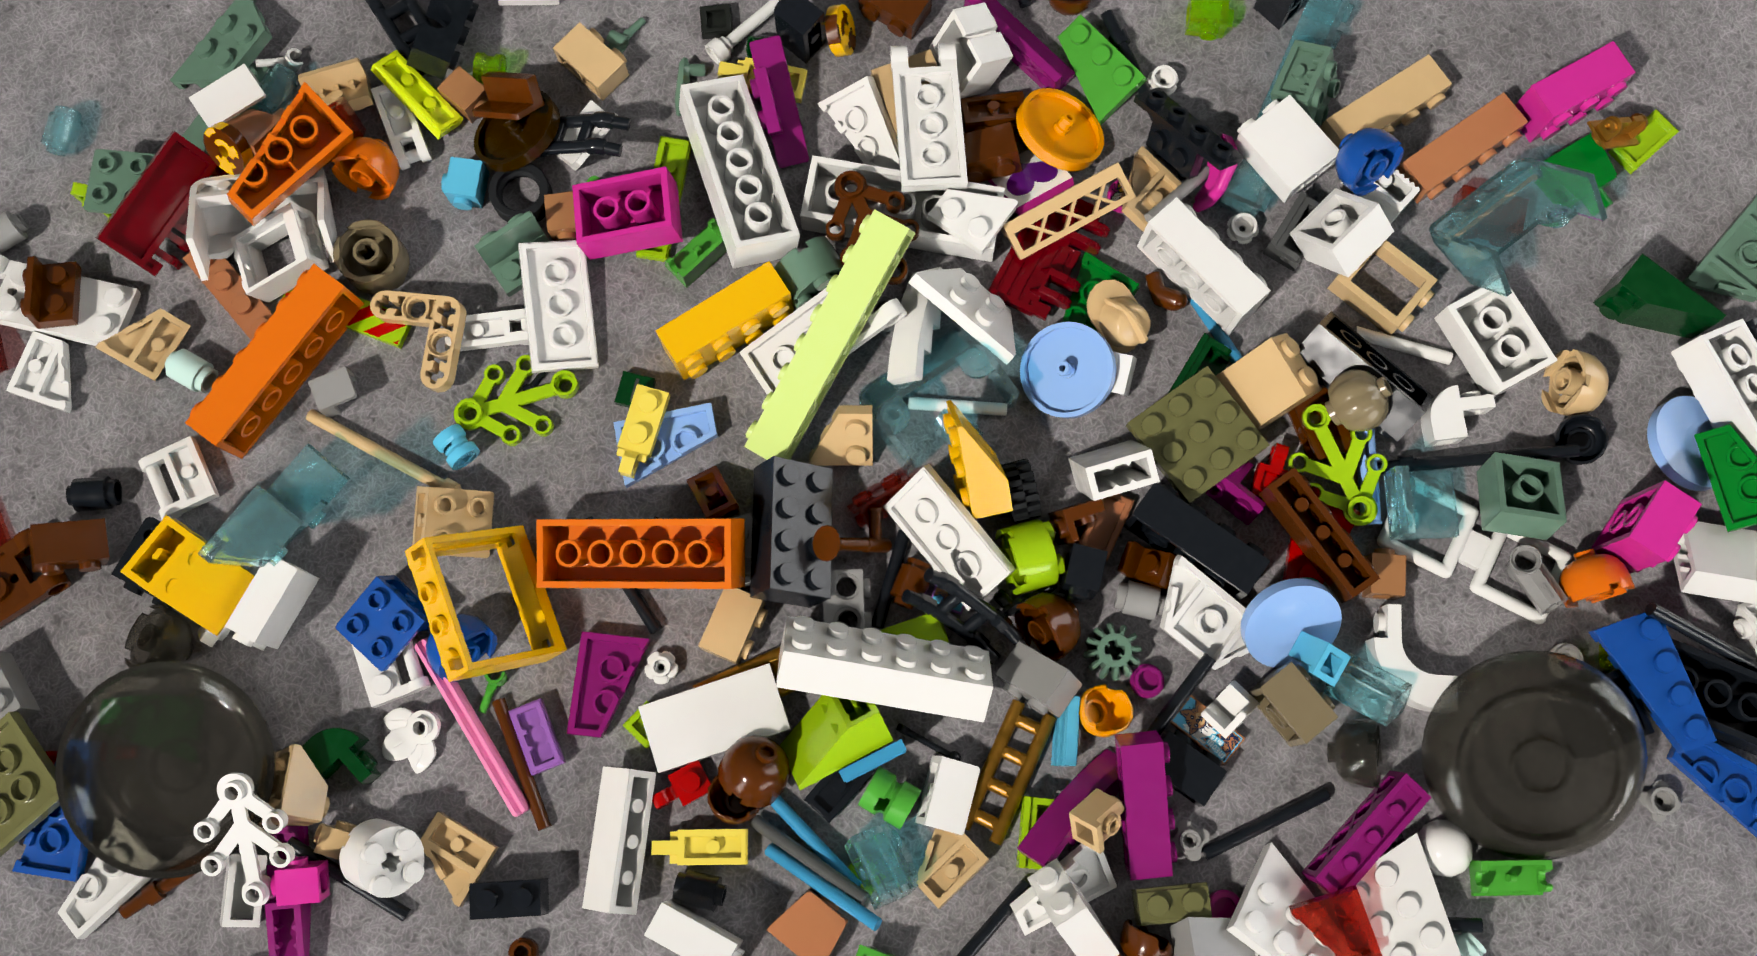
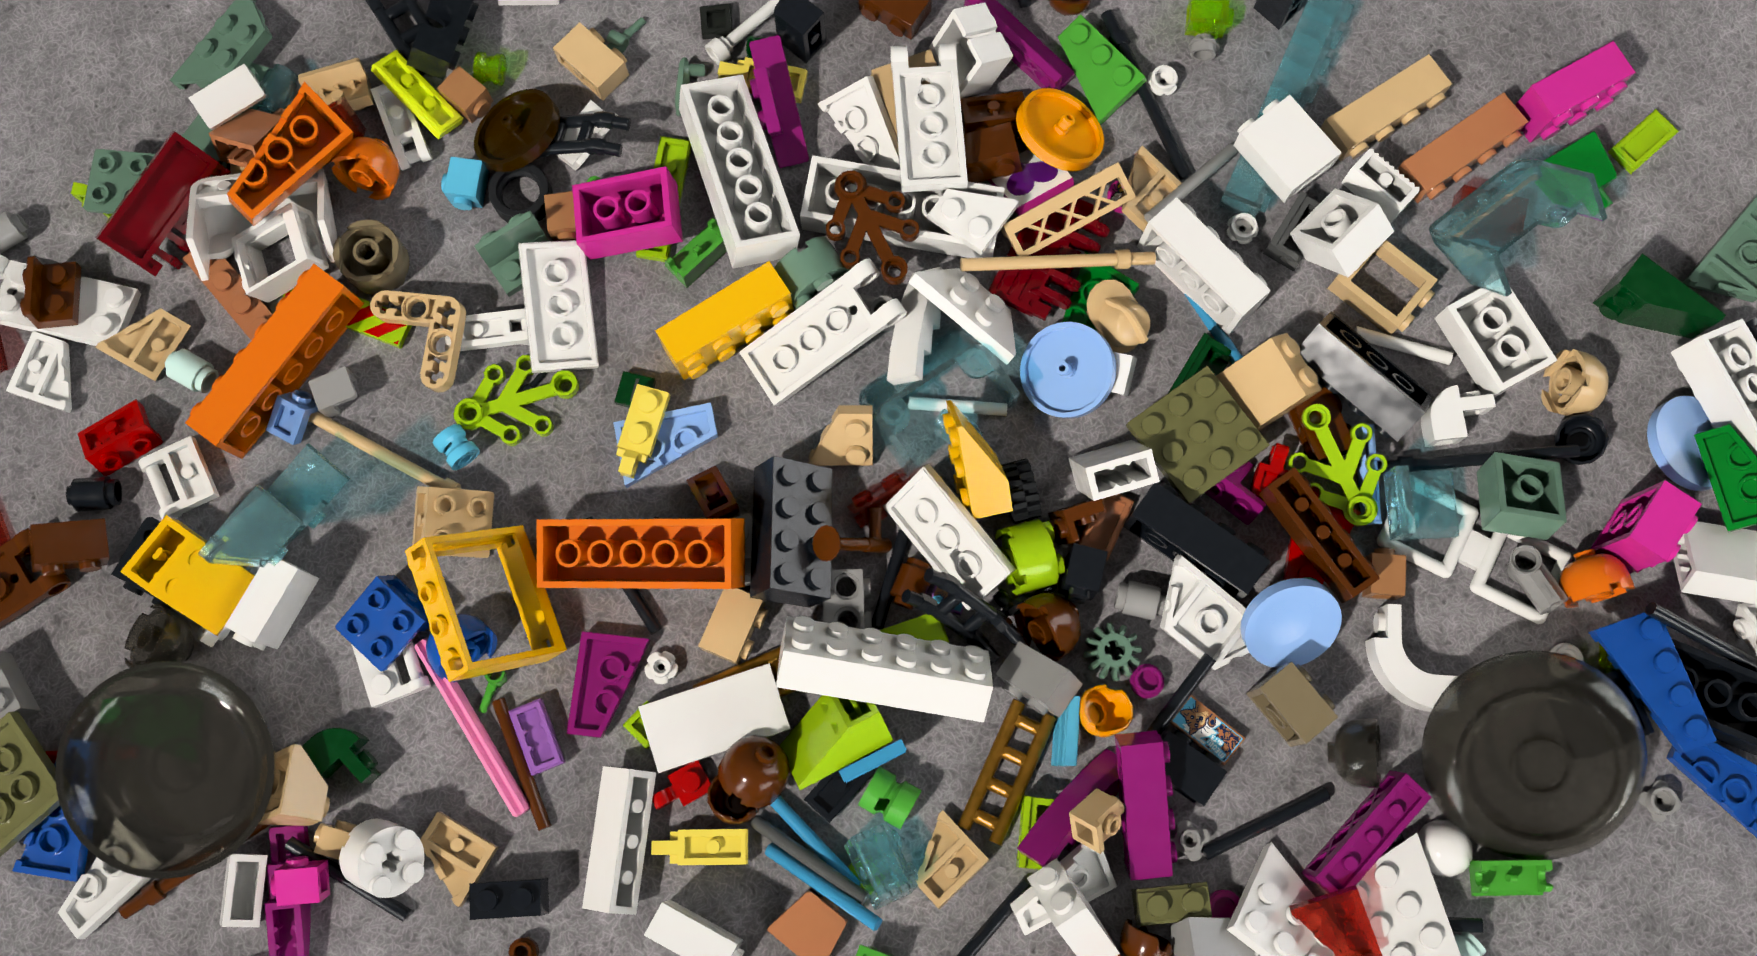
clear light blue brick [41,106,83,156] -> none
white plant [194,772,295,906] -> none
piece [203,122,253,175] -> none
white hand [255,48,303,73] -> none
white plate [382,707,441,774] -> none
reddish brown panel [472,71,544,120] -> none
black brick [673,870,727,912] -> none
yellowish green brick [744,209,915,460] -> none
piece [825,4,856,57] -> none
black hinge [896,723,961,761] -> none
white panel [915,755,980,835] -> none
reddish brown bracket [1118,541,1176,589] -> none
black bracket [1134,88,1243,179] -> none
reddish brown arm [1145,271,1188,311] -> none
dark pink piece [1193,134,1238,212] -> none
white panel [1201,680,1260,739] -> none
sand green bracket [1270,40,1341,126] -> none
medium azure brick [1288,631,1351,687] -> none
clear light blue brick [1324,653,1412,727] -> none
dark tan plant [1325,369,1393,432] -> none
blue cylinder [1335,127,1404,196] -> none
pearl gold hinge [1587,113,1648,150] -> none
none -> red bracket [77,399,163,476]
none -> medium blue bracket [266,390,319,445]
none -> tan bar [960,249,1156,272]
none -> light grey plate [1188,33,1220,61]

